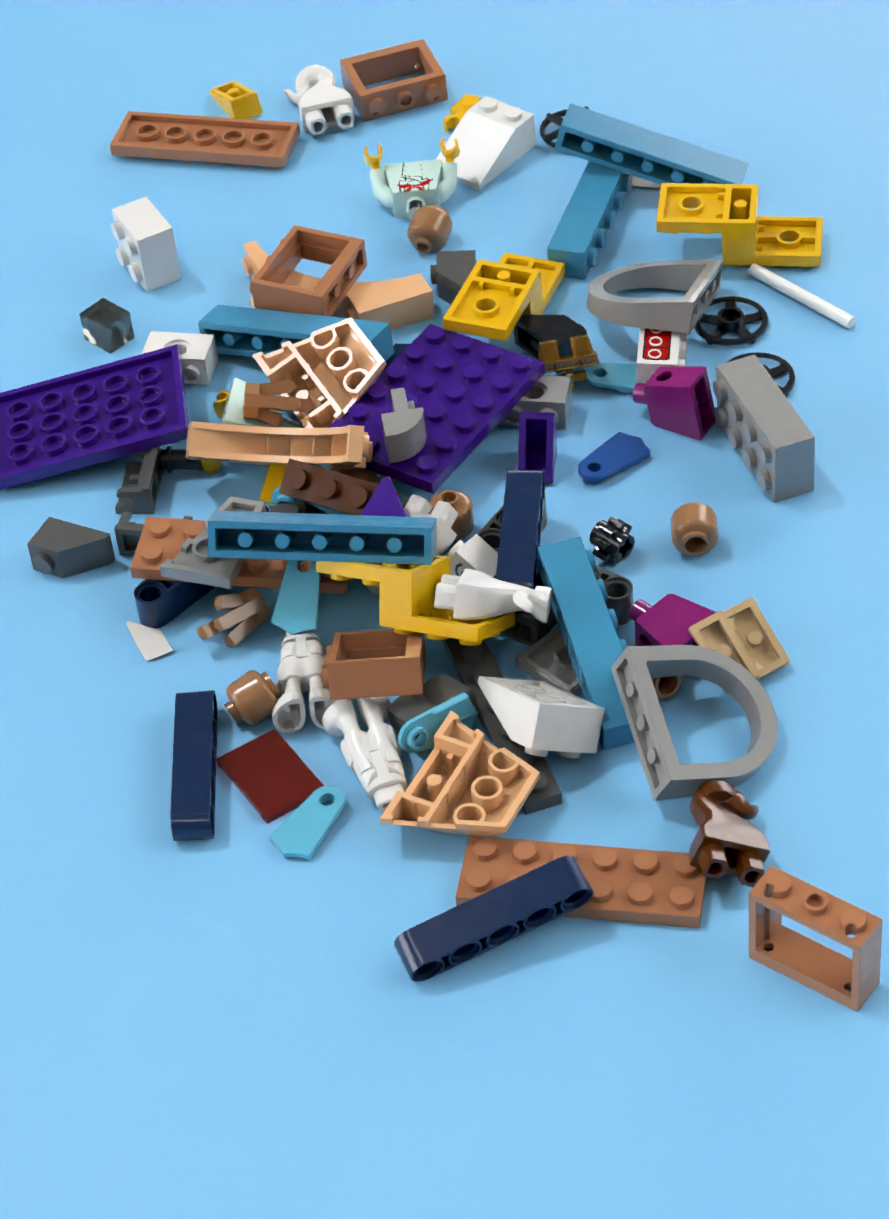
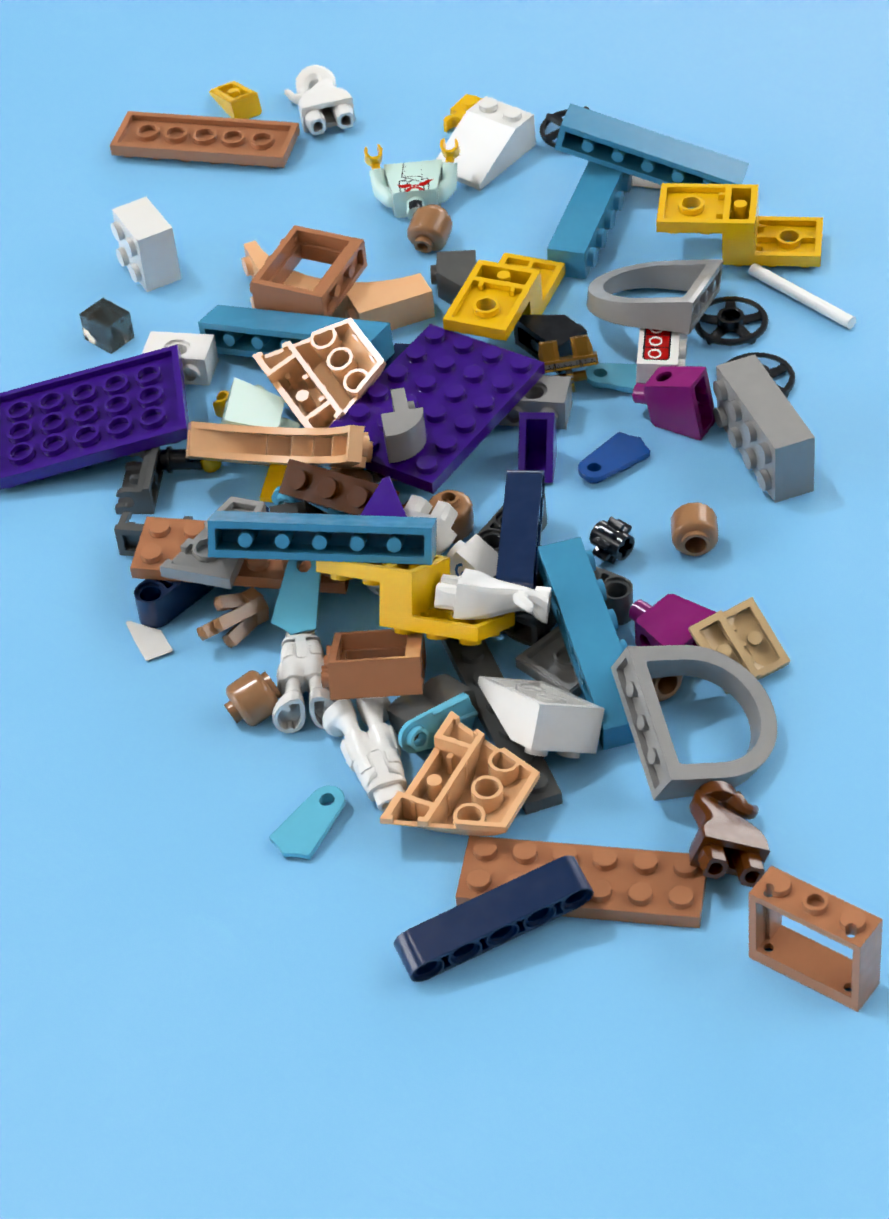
dark grey slope [27,517,116,578] -> none
dark blue beam [170,690,218,841] -> none
clear red piece [216,729,325,824] -> none
medium nougat rock [243,379,314,427] -> none
nougat window [339,39,448,121] -> none

